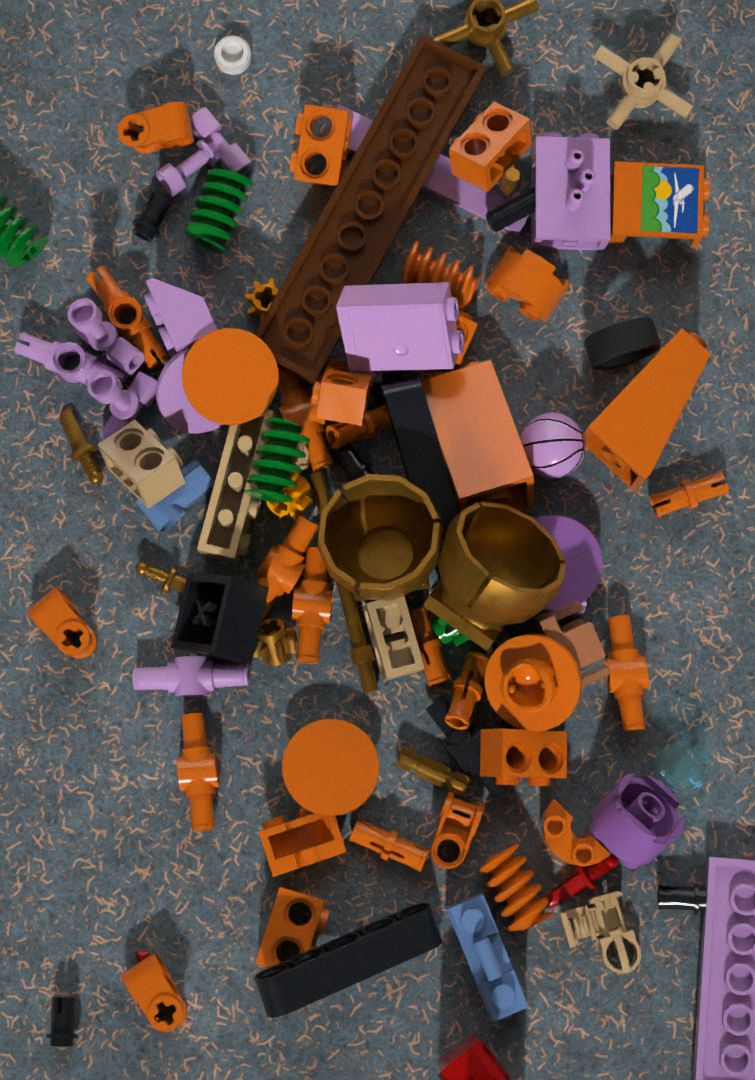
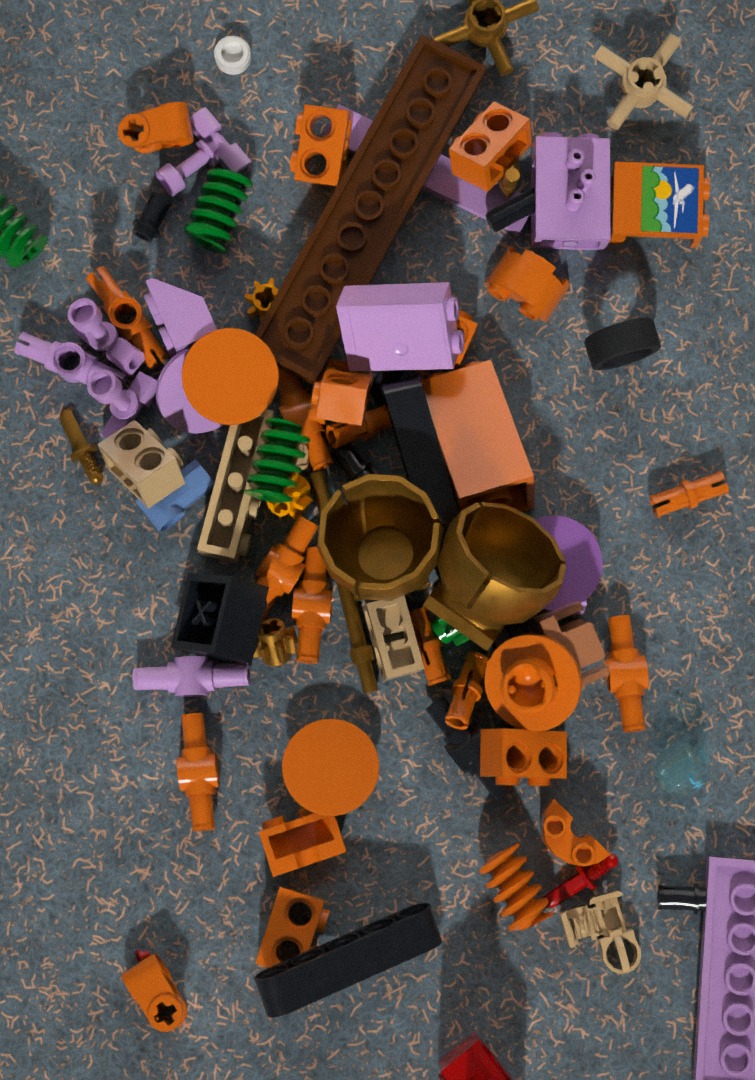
orange piece [26,586,97,659] -> none
black pin [46,997,78,1047] -> none
pearl gold piece [135,561,187,594] -> none
orange pin [349,818,430,872] -> none
pearl gold axle [396,746,470,796] -> none
orange piece [401,240,484,311] -> none
orange piece [430,791,485,869] -> none
medium blue piece [445,892,529,1022] -> none
lavender piece [520,412,586,479] -> none
orange slope [584,328,710,492] -> none
medium lavender brick [589,773,685,869] -> none

